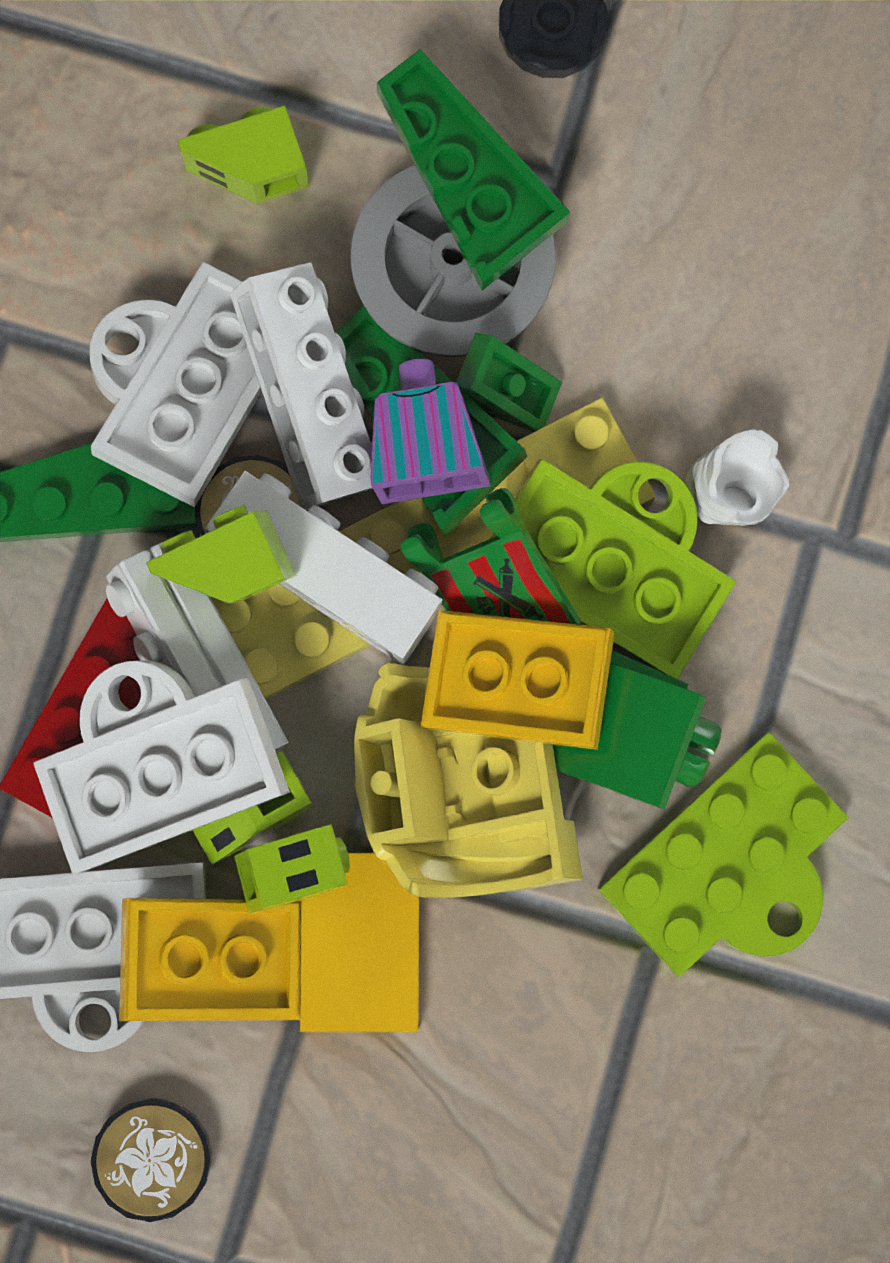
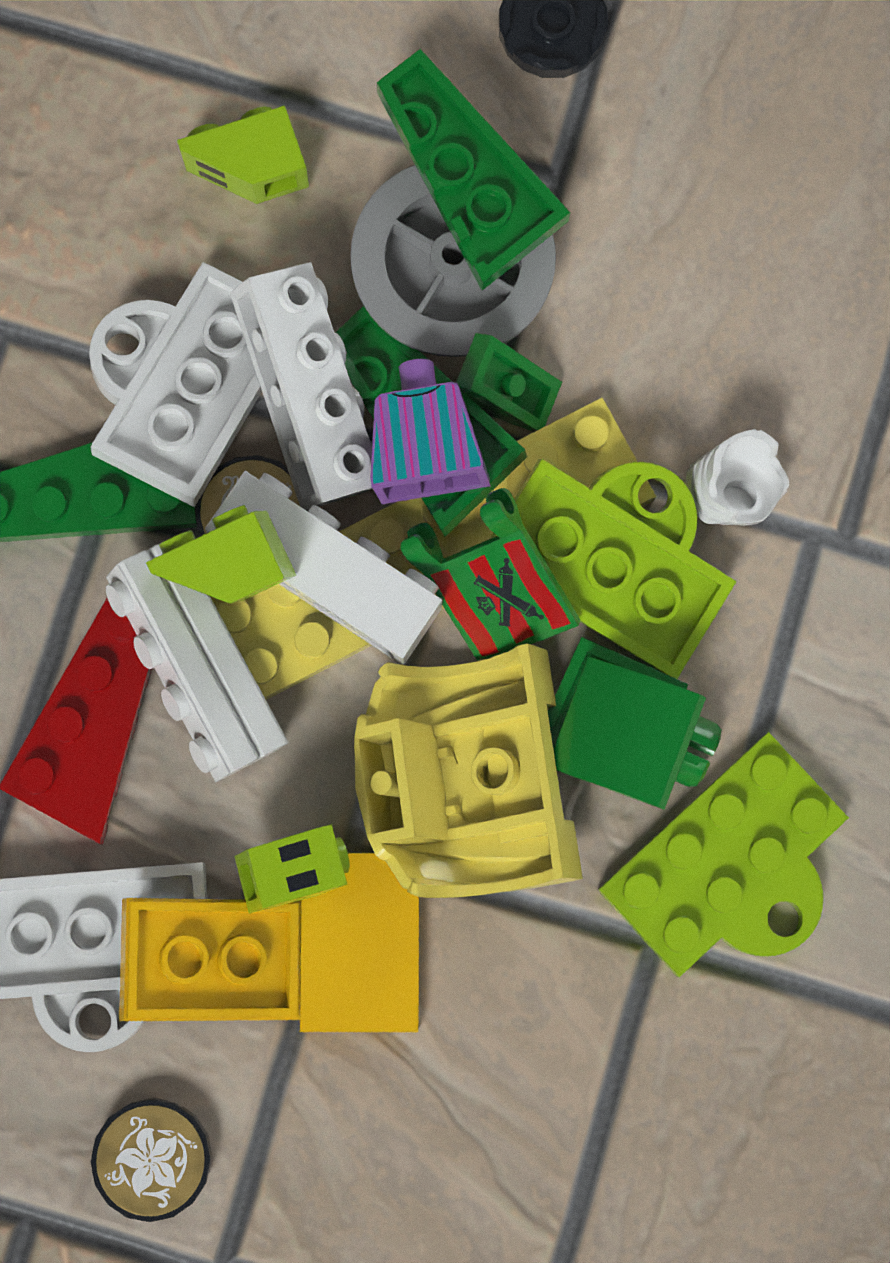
white plate [33,660,290,875] -> none
lime slope [193,751,315,865] -> none
yellow tile [421,610,615,750] -> none

